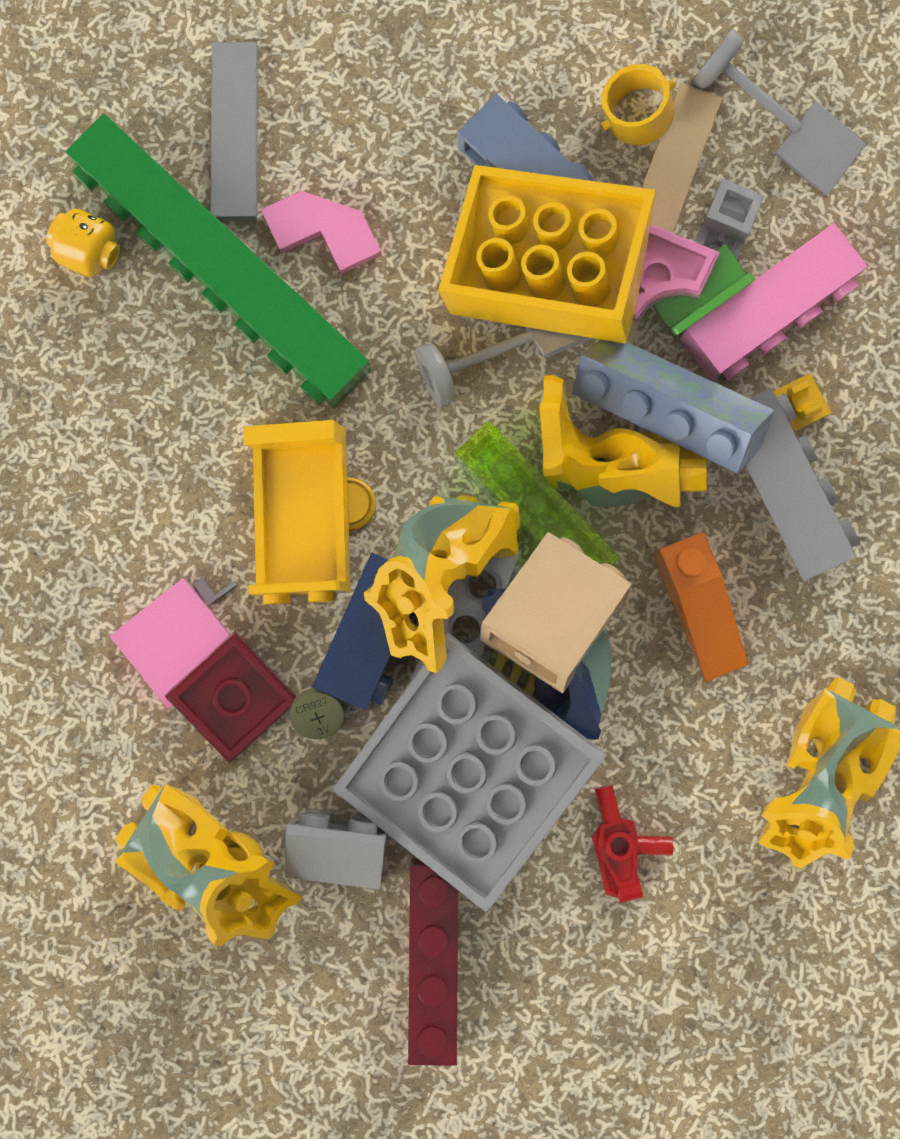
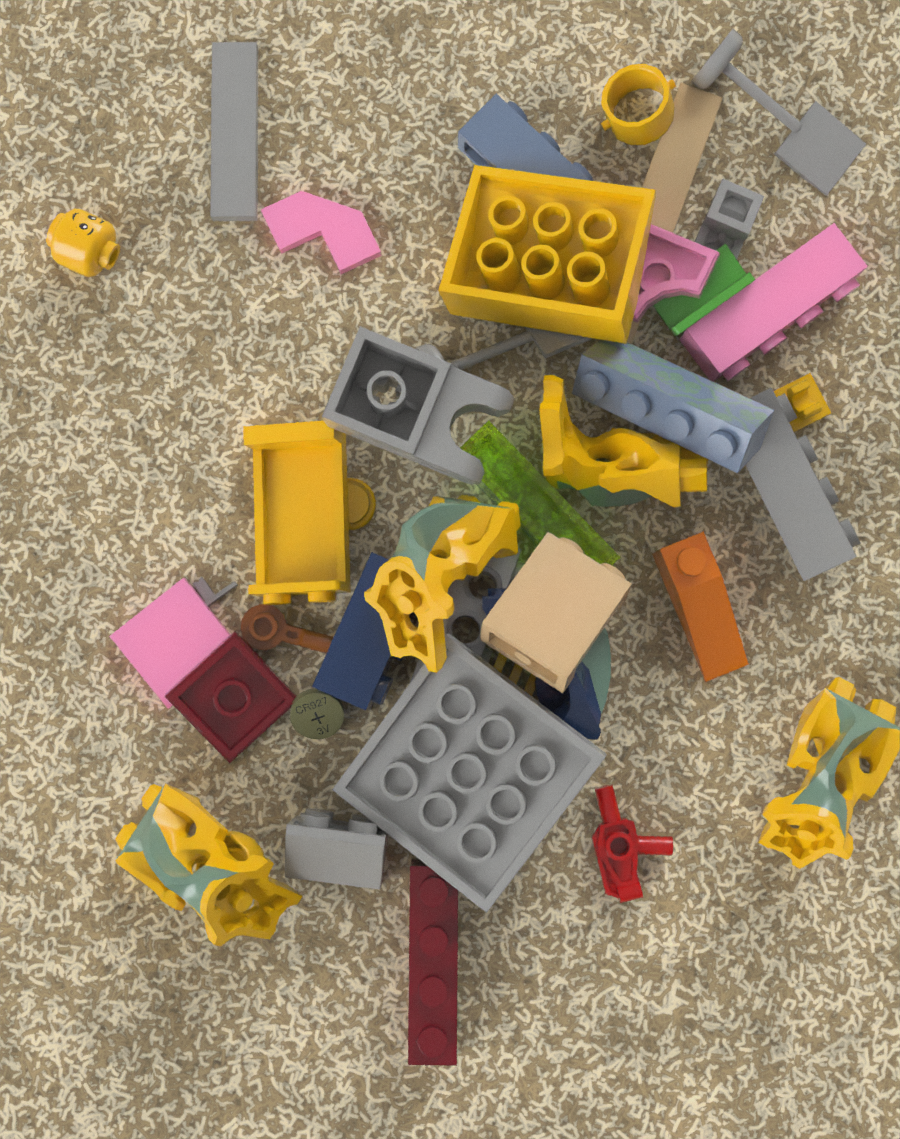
green brick [65,113,371,409] -> none
none -> dark orange plate [240,604,333,654]
none -> light grey brick [322,326,515,485]

